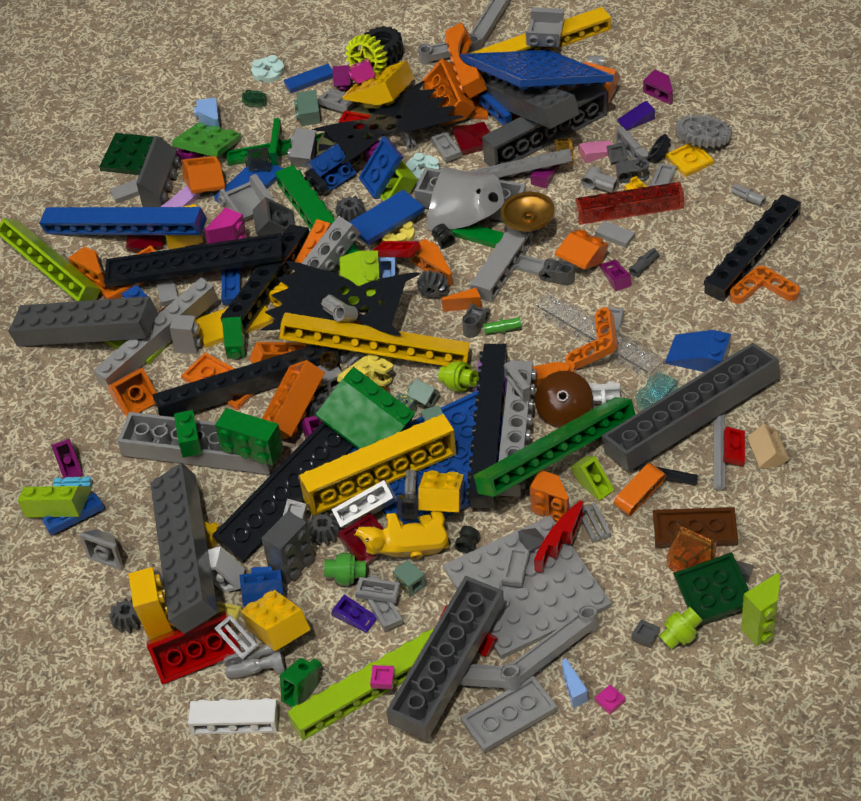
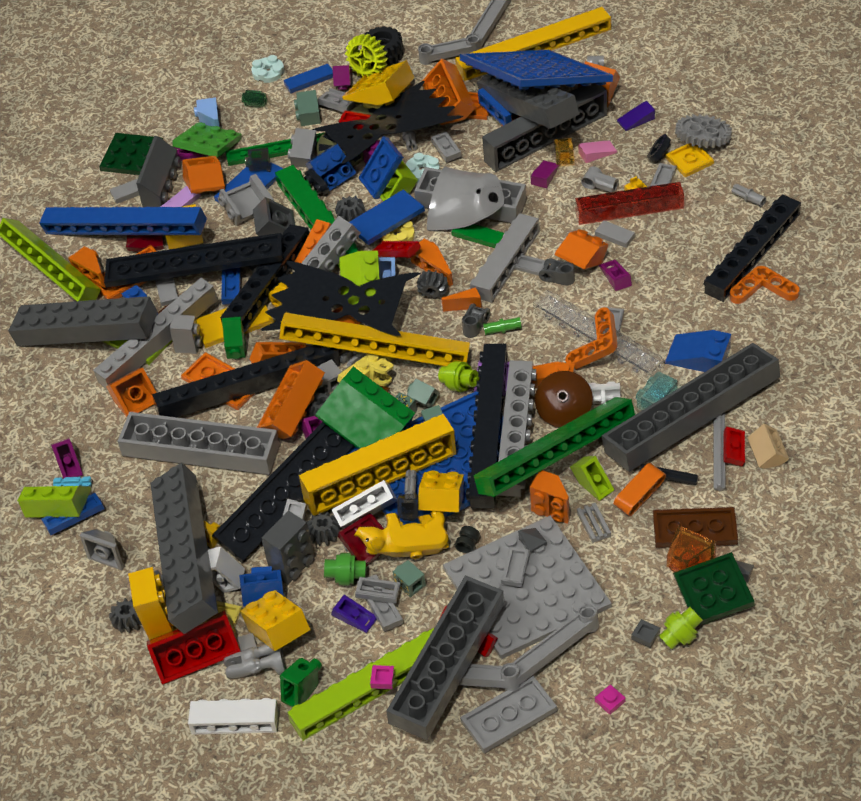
green brick [174,410,202,458] -> none
dark pink slope [204,207,247,244] -> none
light grey tile [214,614,259,661] -> none
green brick [215,408,284,466] -> none
green tile [269,118,282,165] -> none
dark brown plate [319,352,338,369] -> none
light grey piece [321,295,358,323] -> none
dark pink brick [349,58,375,84] -> none
pearl dark grey wheel [431,224,456,248] -> none
orange arch [445,22,487,99] -> none
dark red plate [451,121,490,156] -> none
light grey plate [468,148,572,179] -> none
pearl gold dish [501,192,555,232] -> none
light grey tile [504,361,530,402] -> none
light grey panel [526,7,564,47] -> none
red slope [534,501,584,573] -> none
light blue slope [562,658,588,708] -> none
dark grey plate [606,142,628,163] -> none
light grey hinge [615,126,649,167] -> none
dark grey piece [615,158,650,183] -> none
dark grey axle [629,248,659,277] -> none
magenta slope [643,69,673,105] -> none
lime slope [741,573,781,647] -> none

